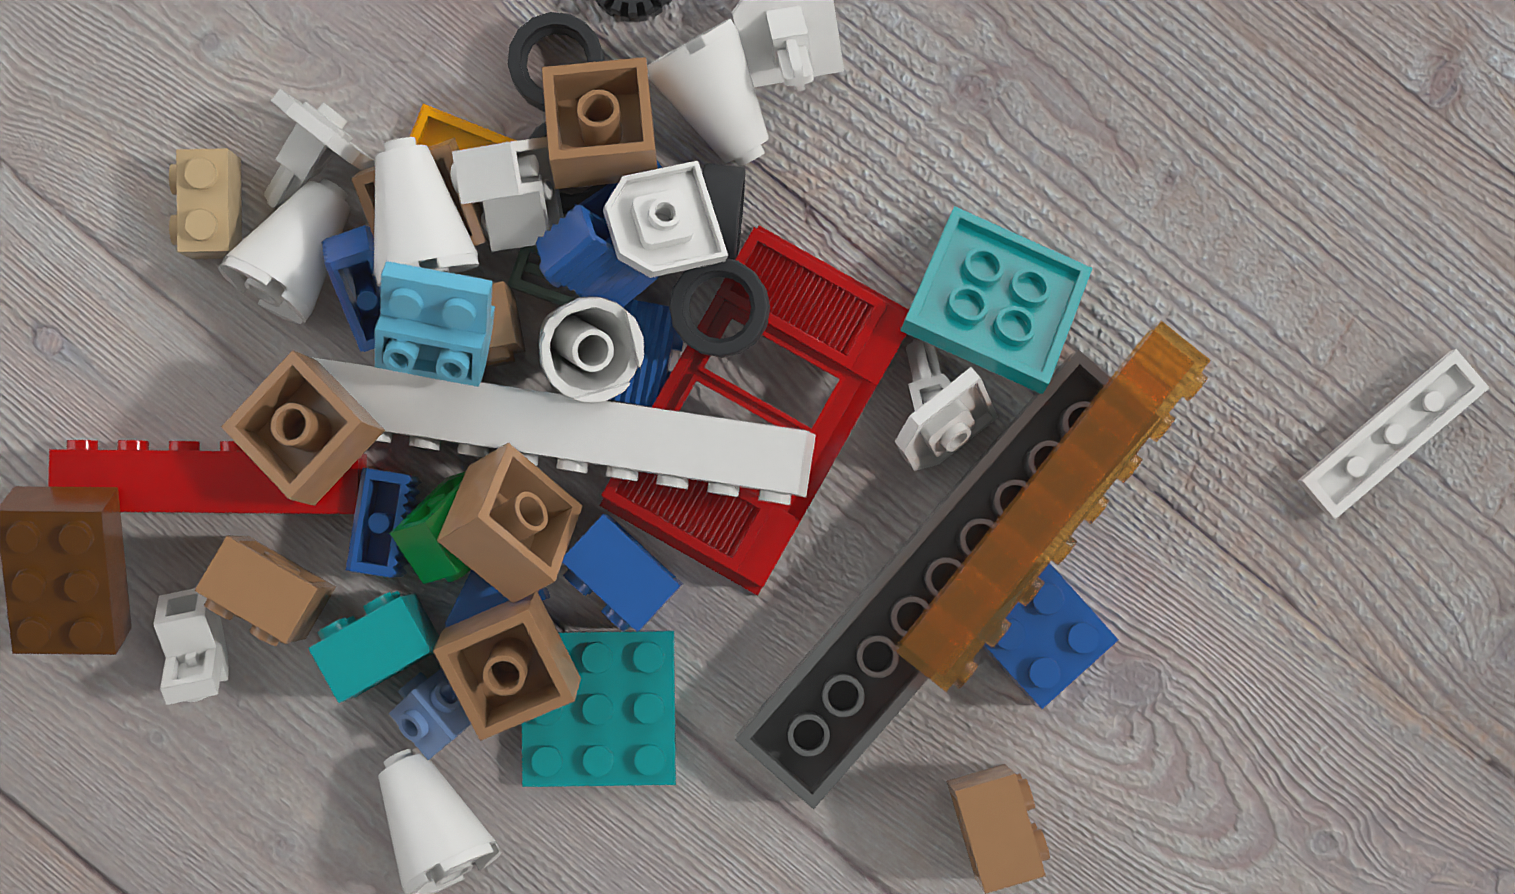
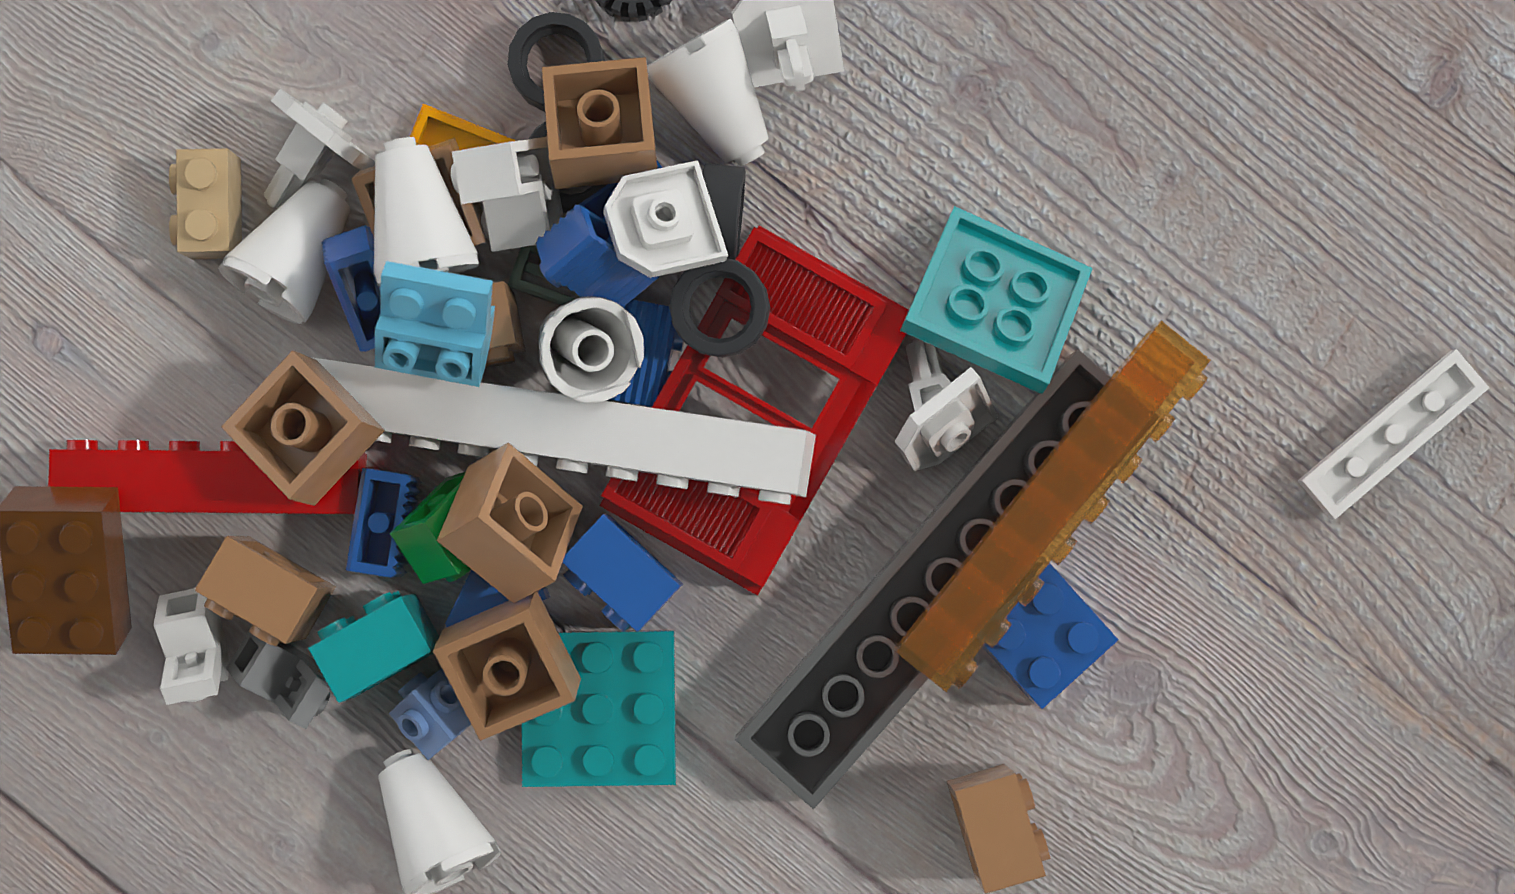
none -> dark grey brick [226,632,331,729]

